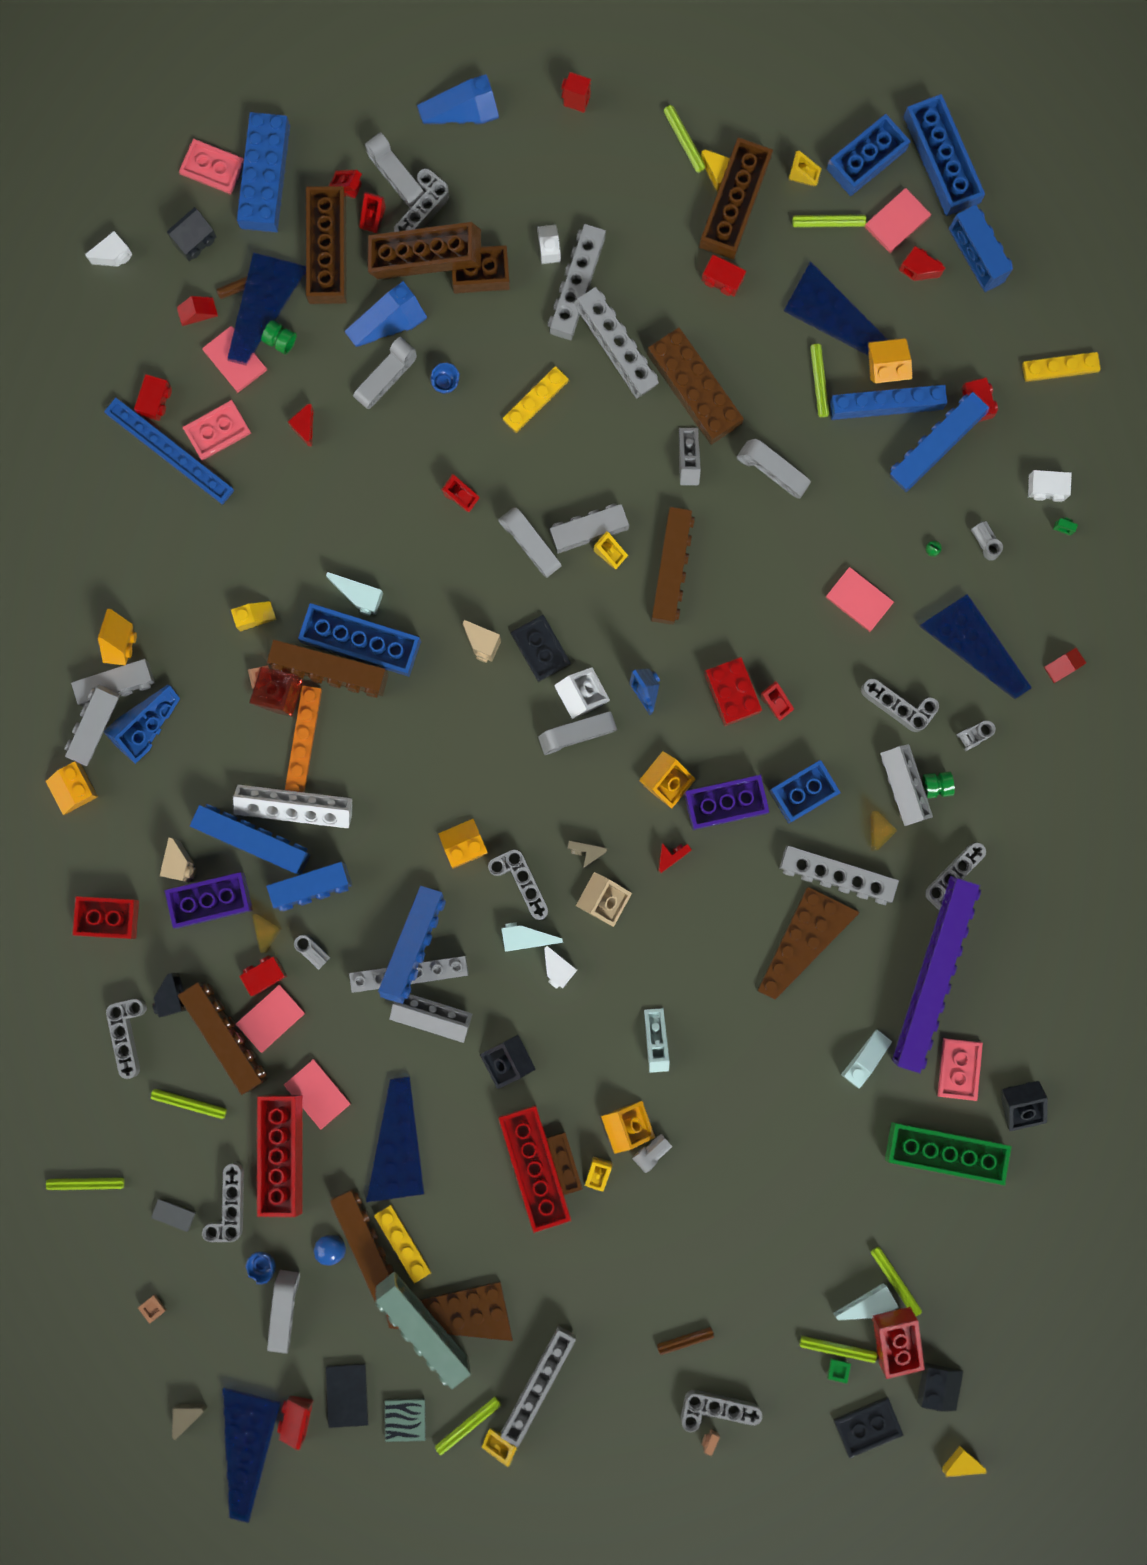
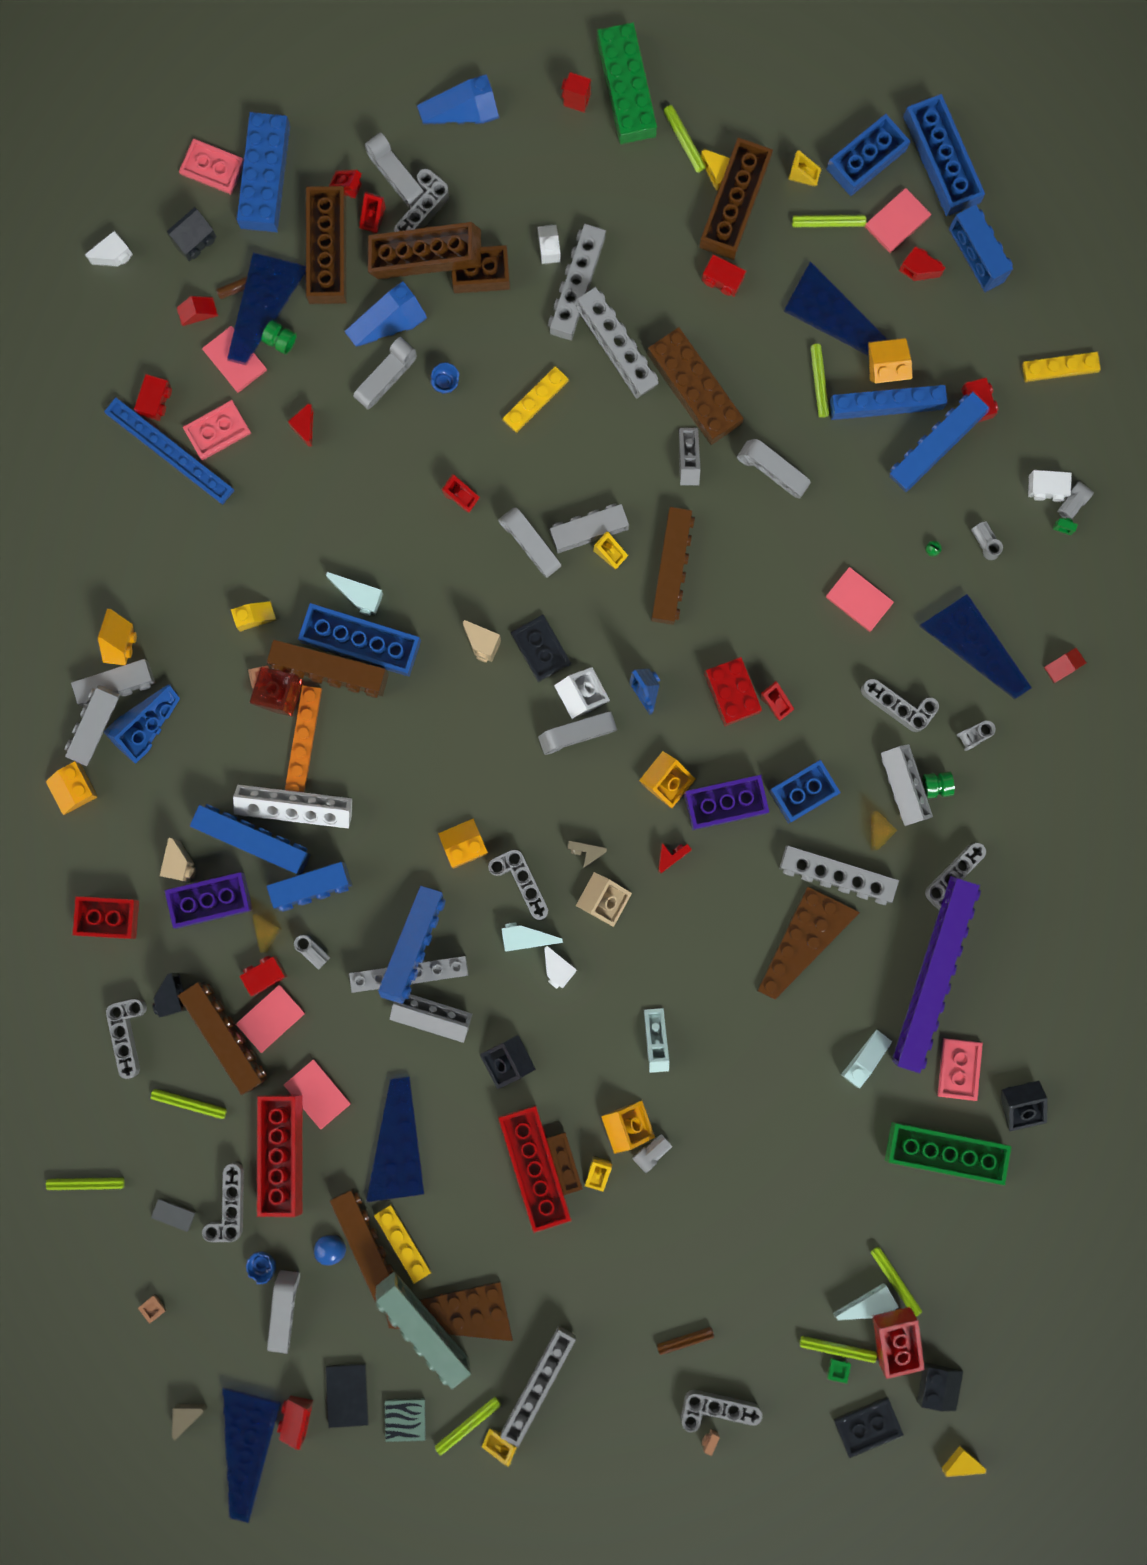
none -> green brick [597,22,657,144]
none -> light grey piece [1058,481,1094,519]

